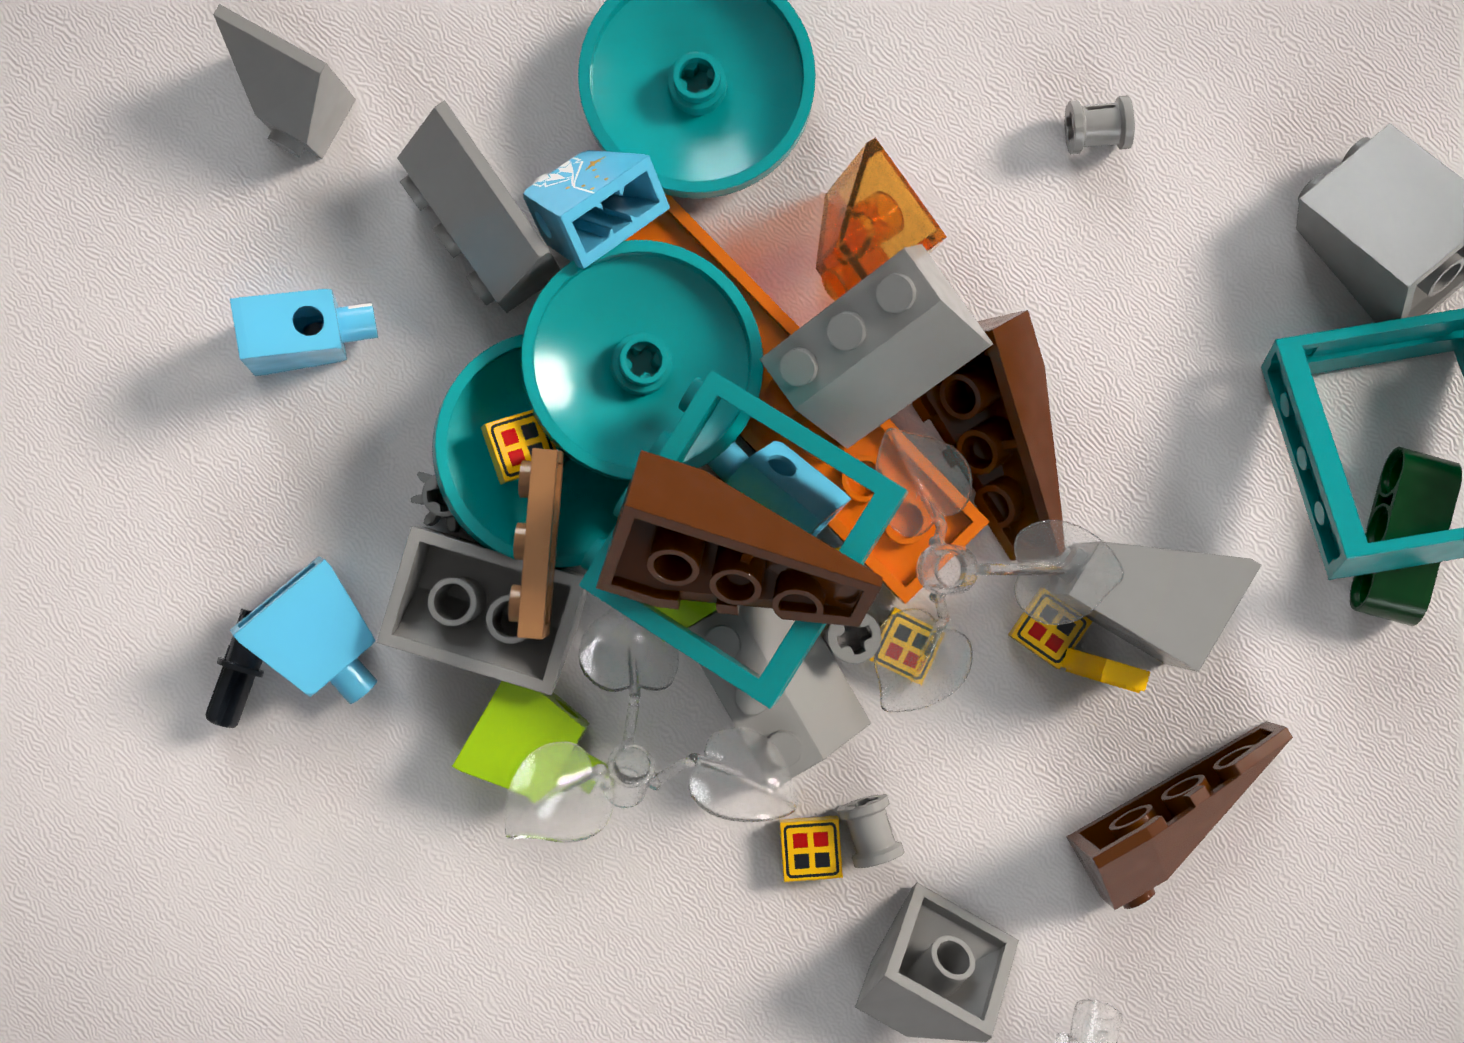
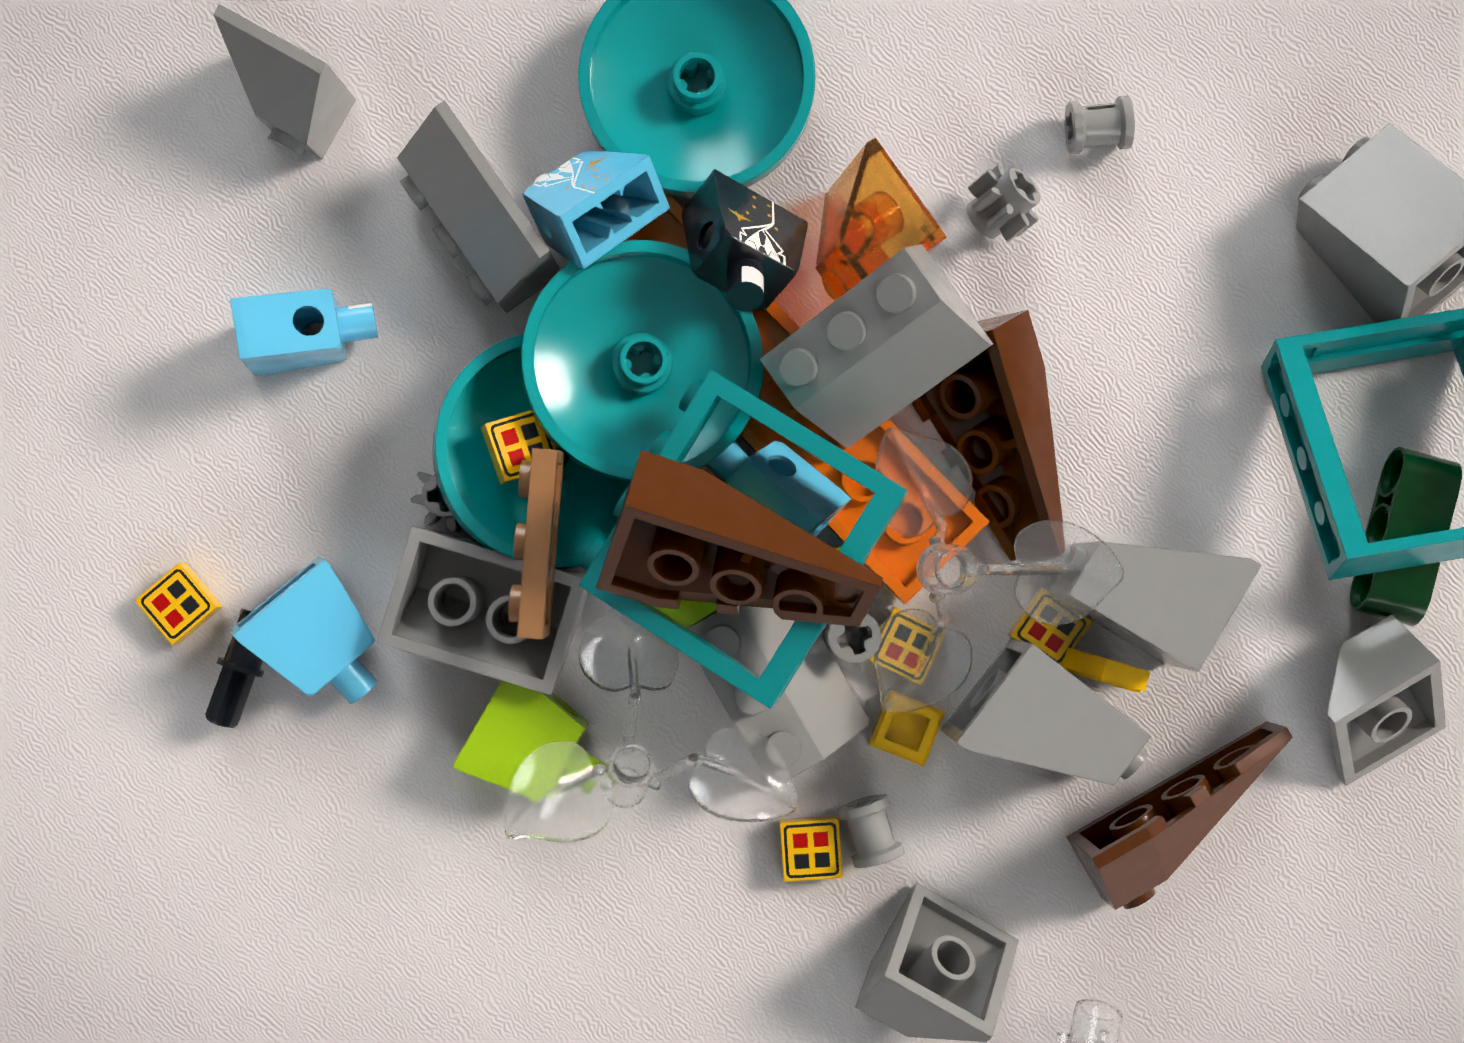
none -> yellow tile [135,563,223,645]
none -> black torso [682,169,808,311]
none -> yellow tile [867,689,945,767]
none -> light grey slope [941,638,1151,785]
none -> light grey gear [967,165,1040,242]
none -> light grey slope [1327,615,1446,786]

